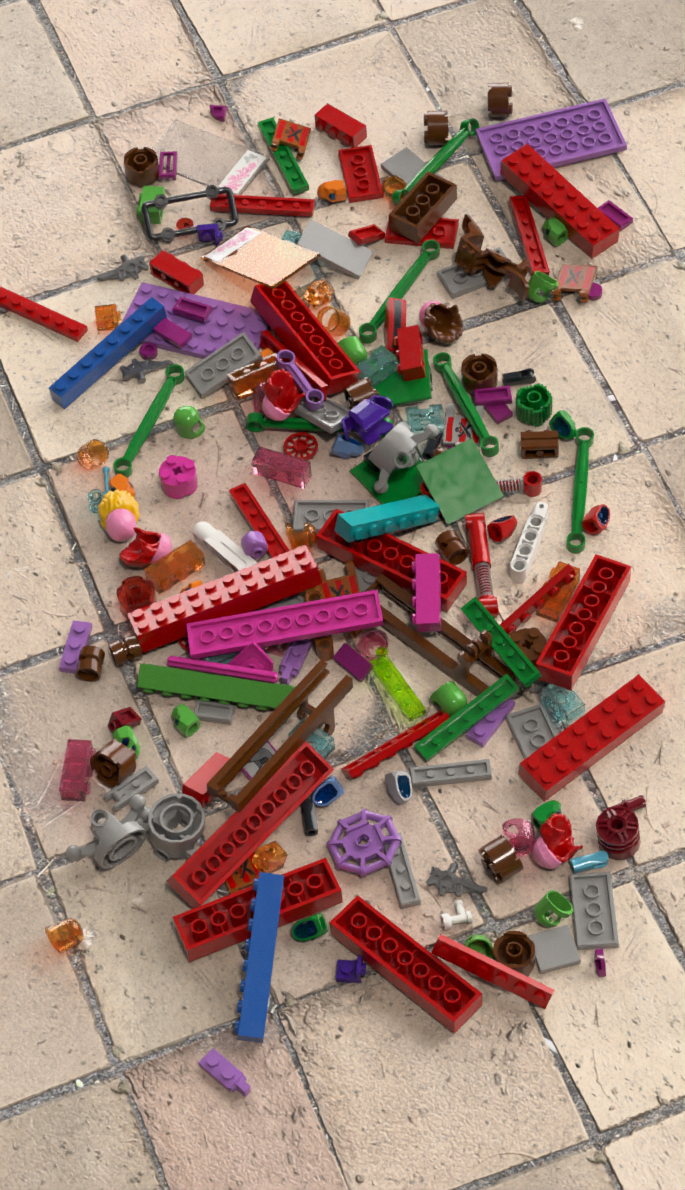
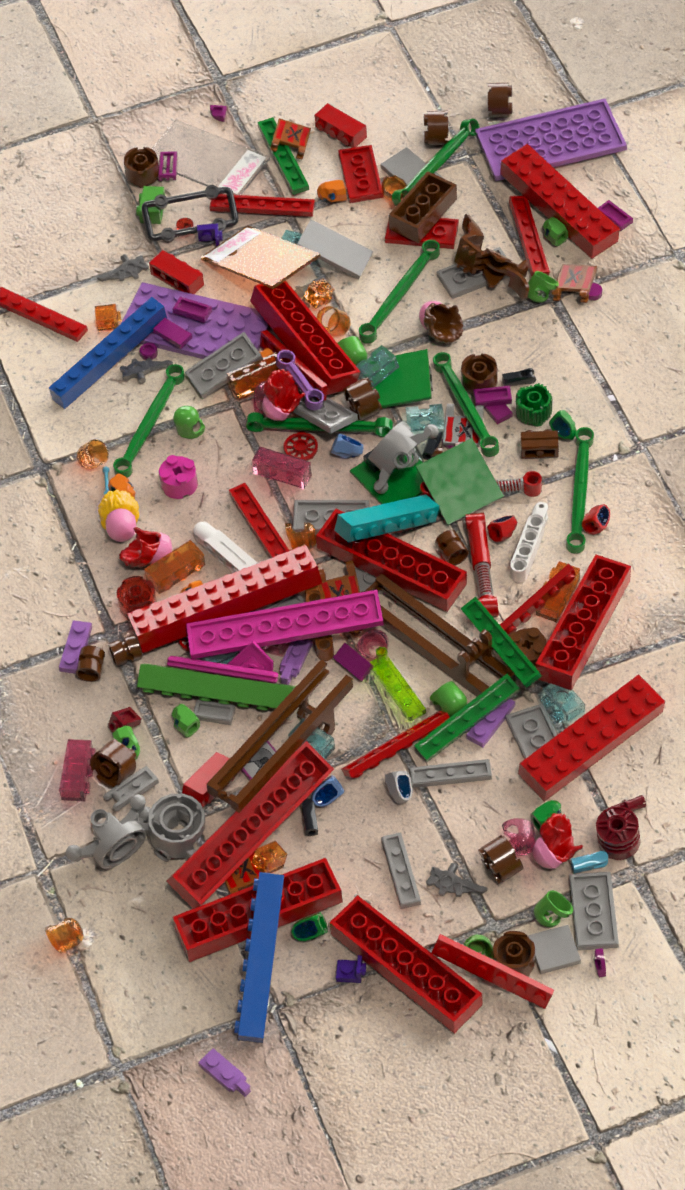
clear light blue bush [87,489,104,513] -> none
medium lavender head [241,531,268,559] -> none
medium lavender plate [326,809,402,877] -> none
dark purple piece [341,395,394,445] -> none
red tile [348,224,385,245] -> none
red slope [384,297,406,354] -> none
red brick [395,325,426,382] -> none
dark pink brick [412,553,441,632] -> none
white piece [441,900,473,930] -> none

